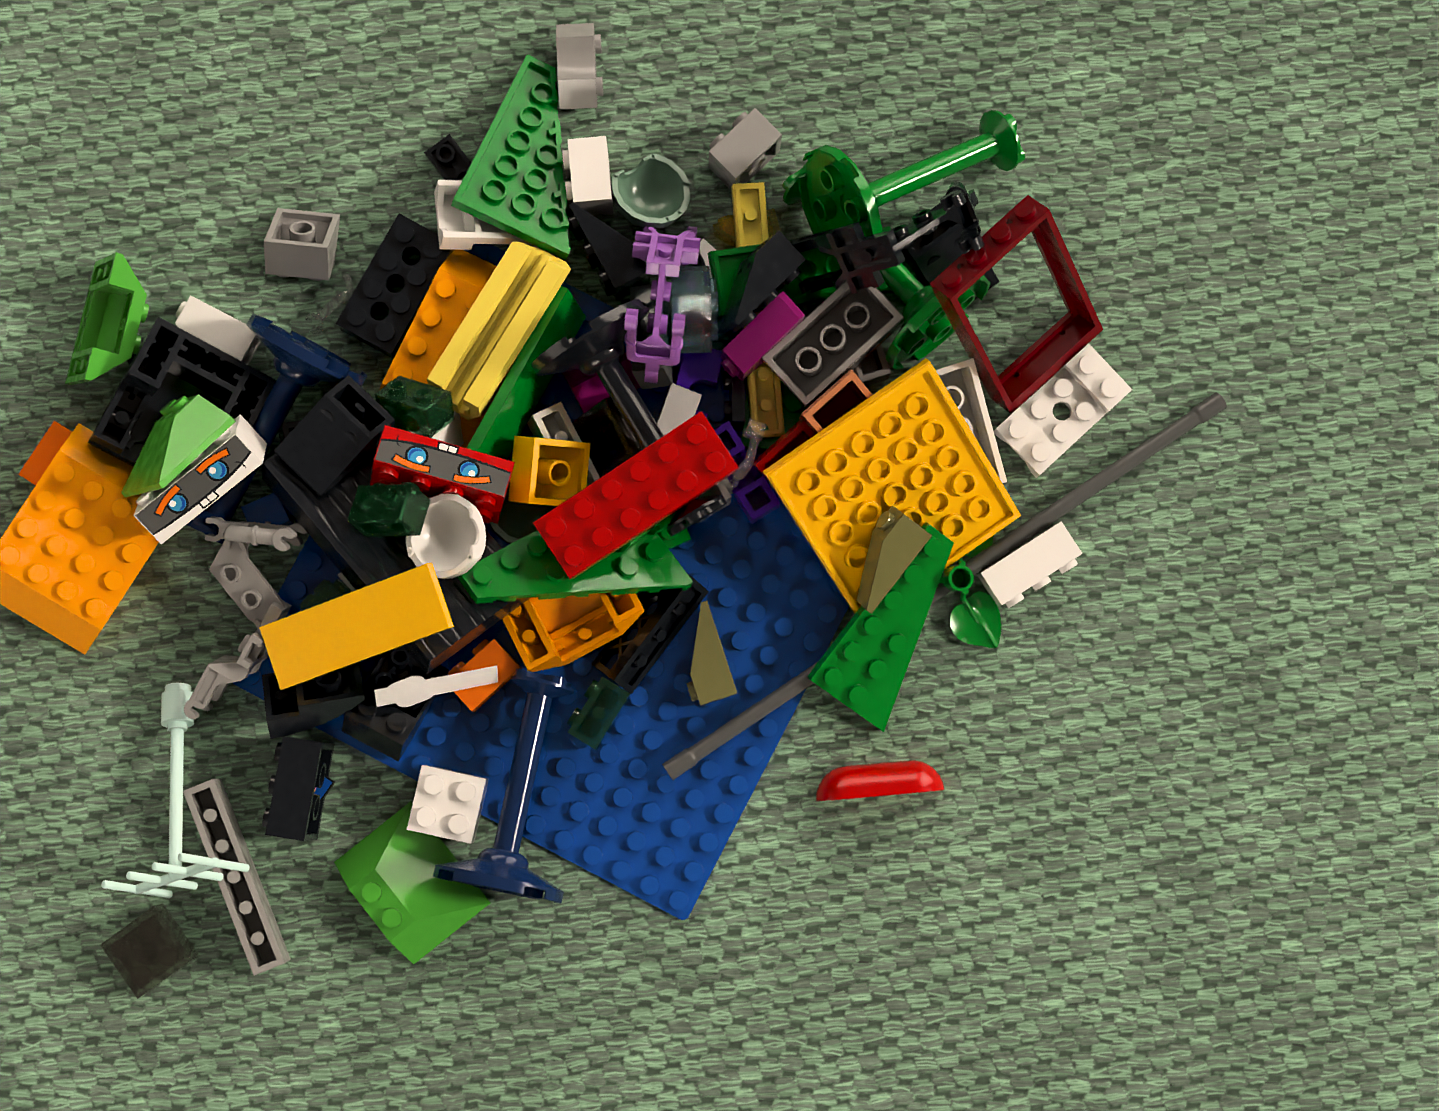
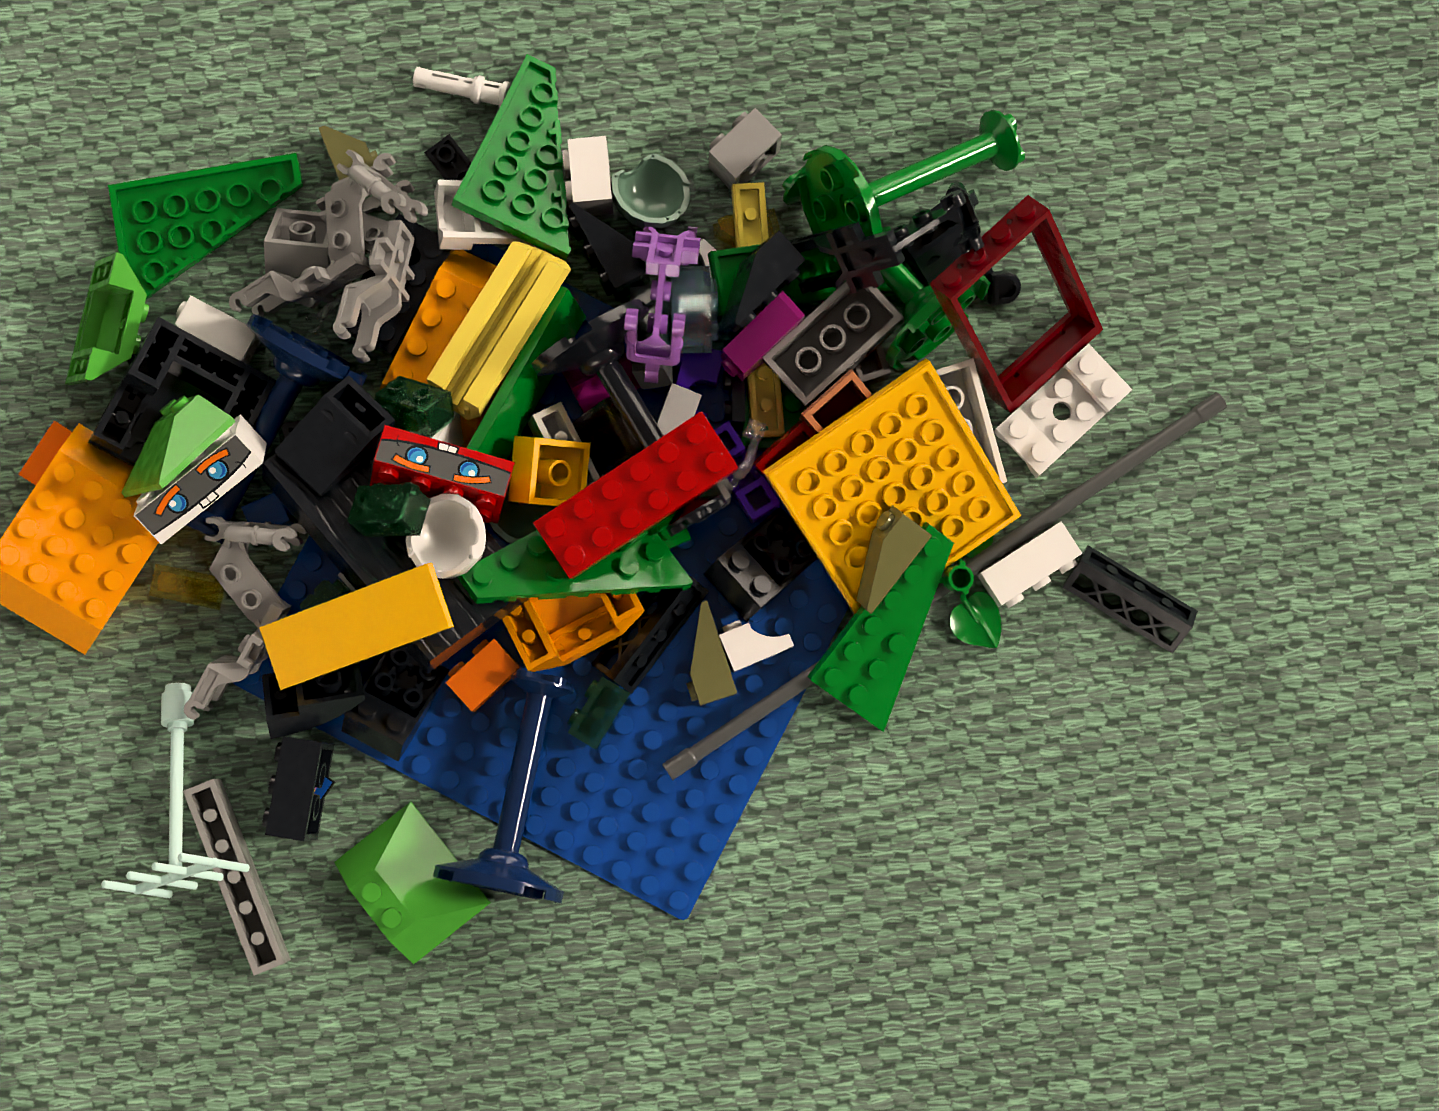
clear smoke brick [100,903,200,999] -> none
white sticker [374,665,498,707] -> none
white brick [407,765,489,844] -> none
light grey brick [556,23,603,109] -> none
red brick [816,760,945,801] -> none
none -> green wing [108,153,303,299]
none -> clear yellow slope [149,564,225,610]
none -> light grey piece [229,150,428,317]
none -> light grey piece [316,153,415,363]
none -> olive slope [319,125,378,180]
none -> white pin [413,67,511,108]
none -> black slope [704,507,818,622]
none -> white arch [719,620,794,672]
none -> black tile [987,270,1021,306]
none -> black fence [1063,545,1198,654]

